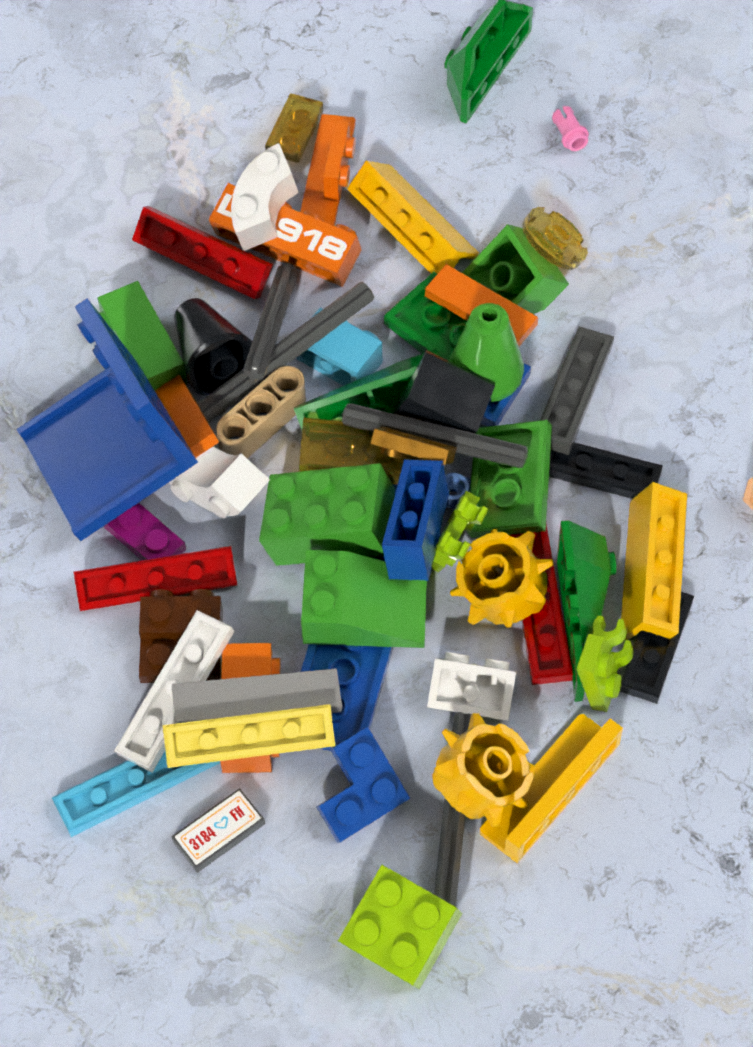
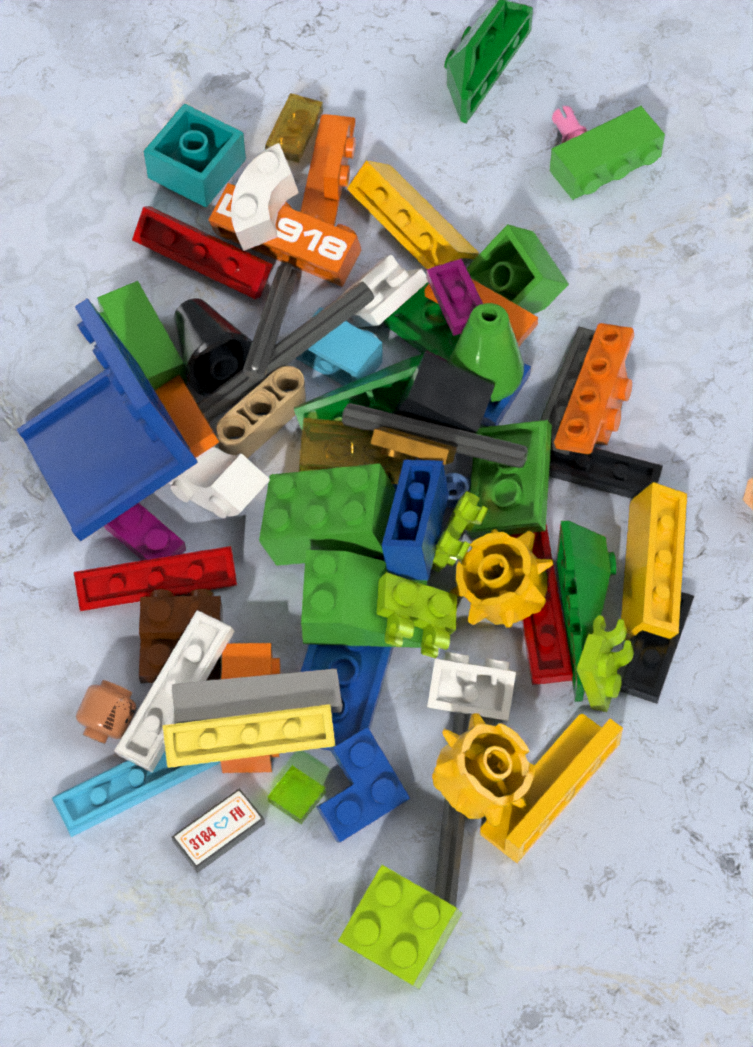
clear yellow tile [522,207,588,270] -> none
none -> nougat head [76,680,136,744]
none -> teal brick [143,103,246,208]
none -> clear neon green tile [267,765,326,824]
none -> white bracket [339,255,428,328]
none -> lime plate [377,572,457,659]
none -> magenta plate [426,258,483,336]
none -> bright green brick [549,106,665,200]
none -> orange bracket [554,323,635,454]

